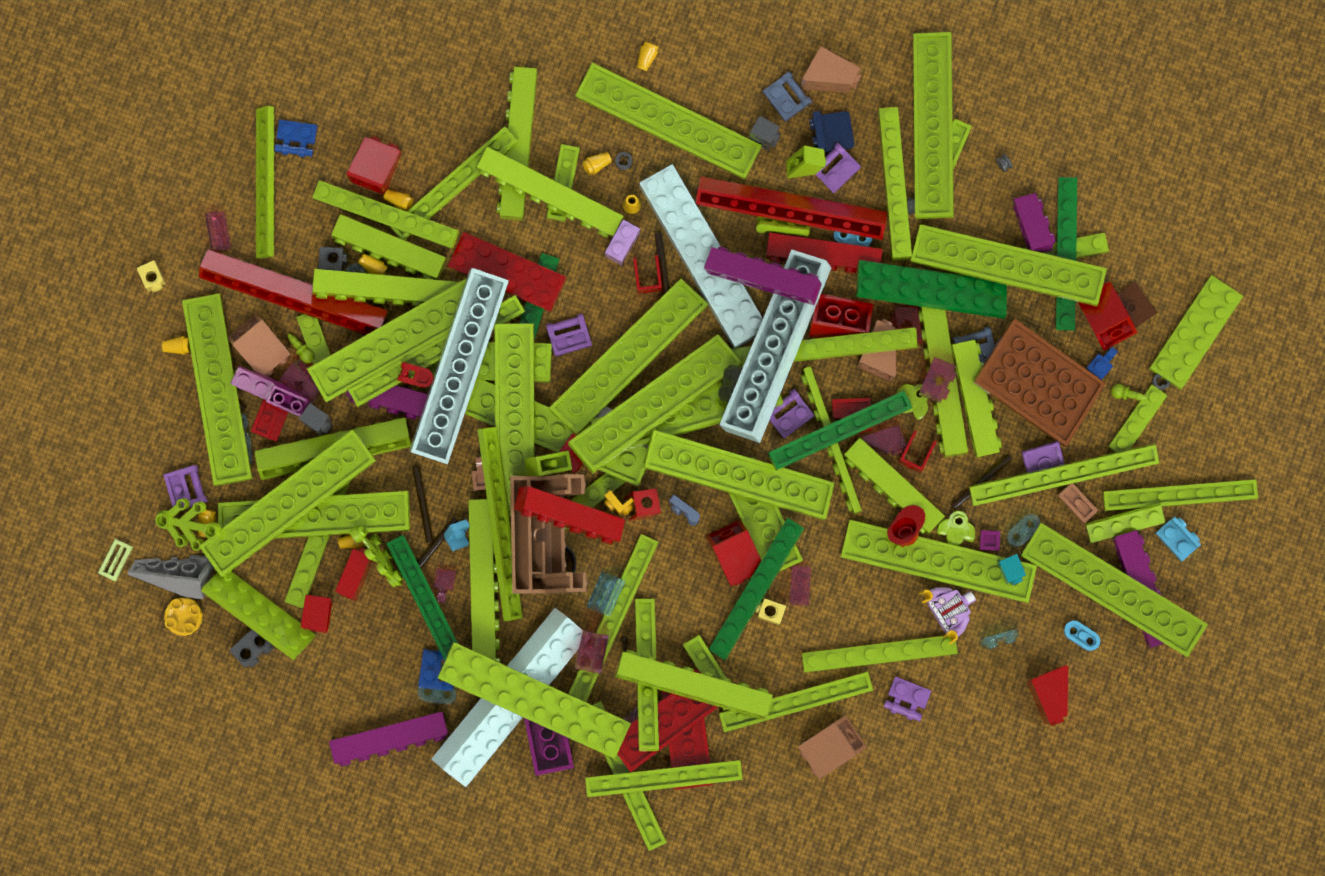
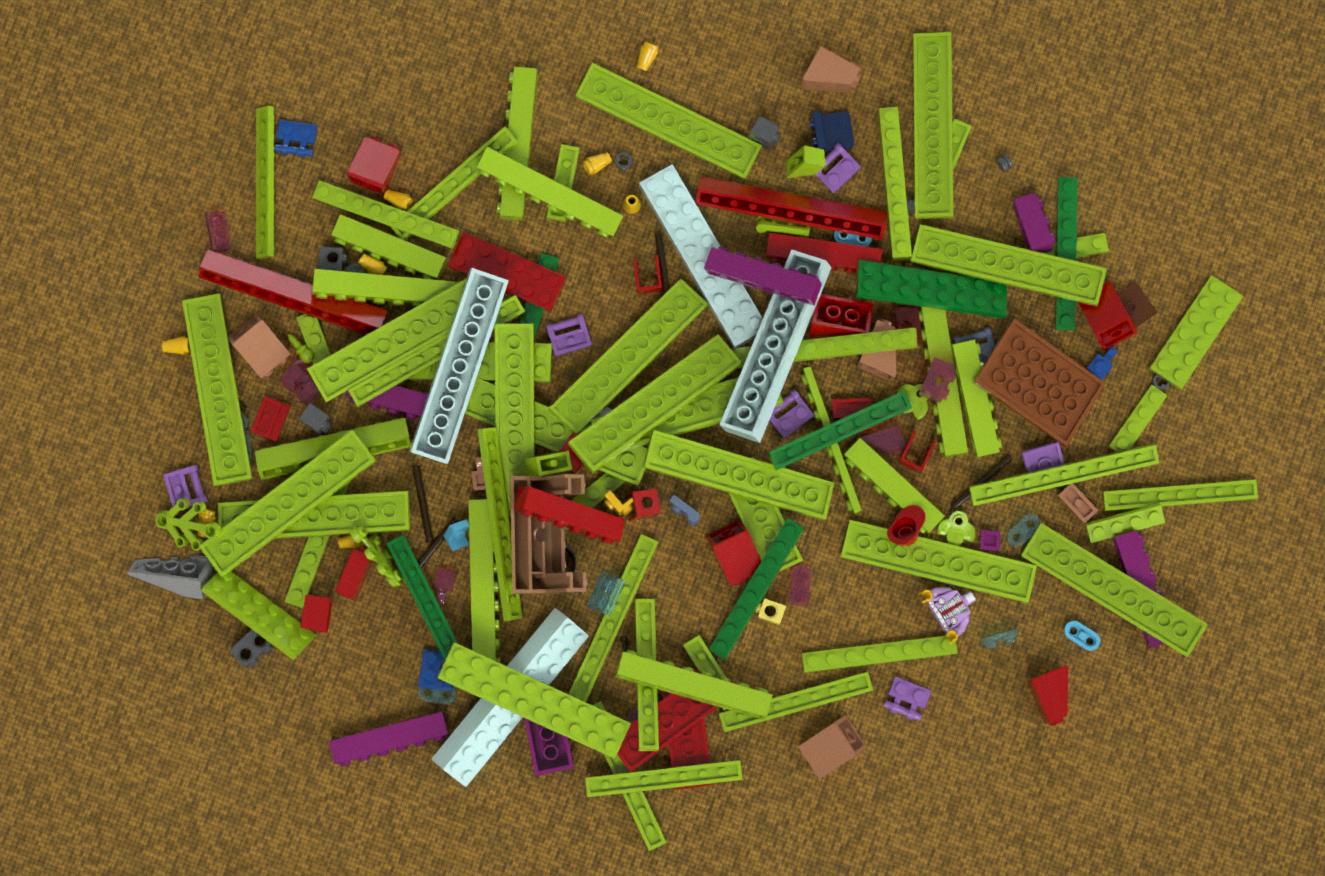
yellowish green tile [98,539,133,582] -> none
light yellow brick [137,260,166,292] -> none
yellow dish [164,597,203,636] -> none
magenta slope [230,365,309,417] -> none
red plate [397,362,433,387] -> none
clear pink brick [575,630,609,674] -> none
lavender brick [605,220,640,266] -> none
clear smoke plate [718,364,741,403] -> none
sand blue plate [763,71,813,122] -> none
teal brick [997,554,1026,586] -> none
lime bar [1111,384,1147,400] -> none
medium azure bracket [1155,517,1201,562] -> none

